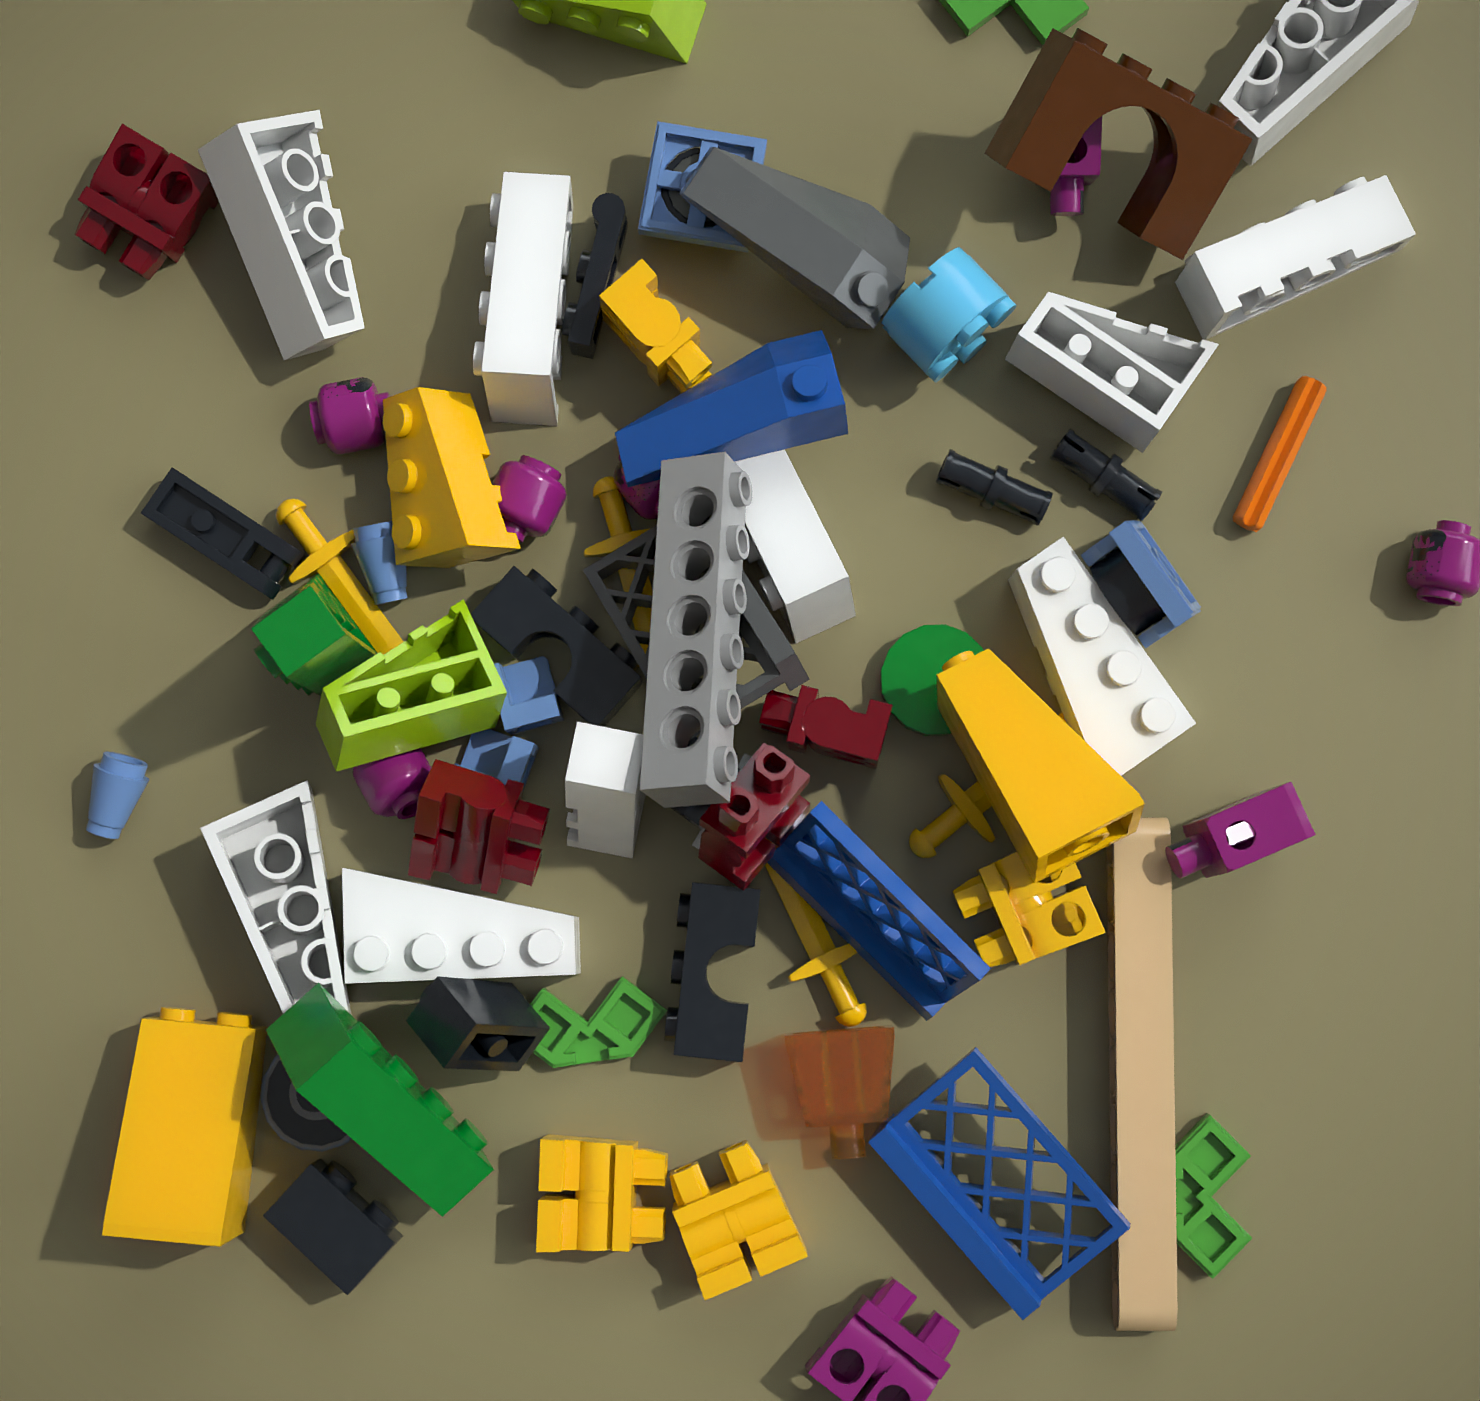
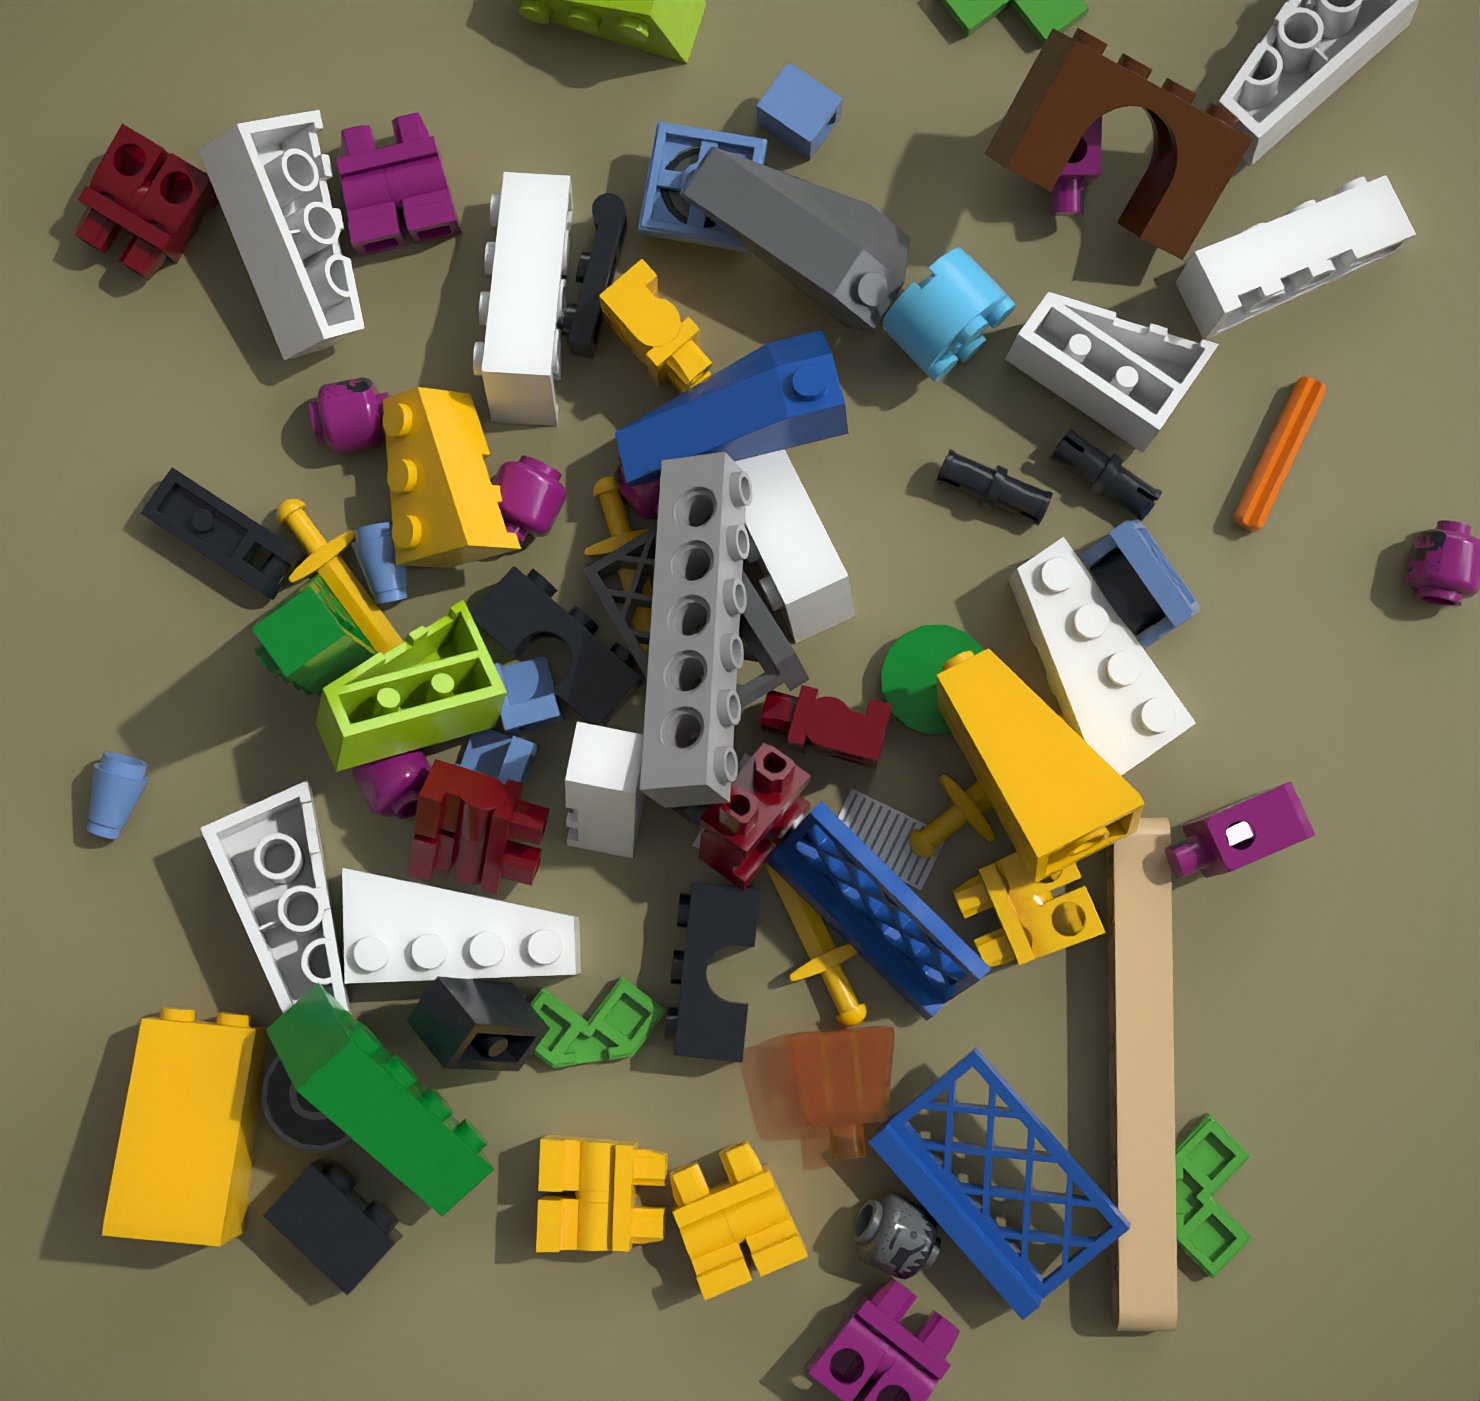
none -> magenta hips [336,113,463,257]
none -> medium blue panel [756,64,843,160]
none -> white sticker [838,789,945,890]
none -> dark grey head [852,1193,941,1280]

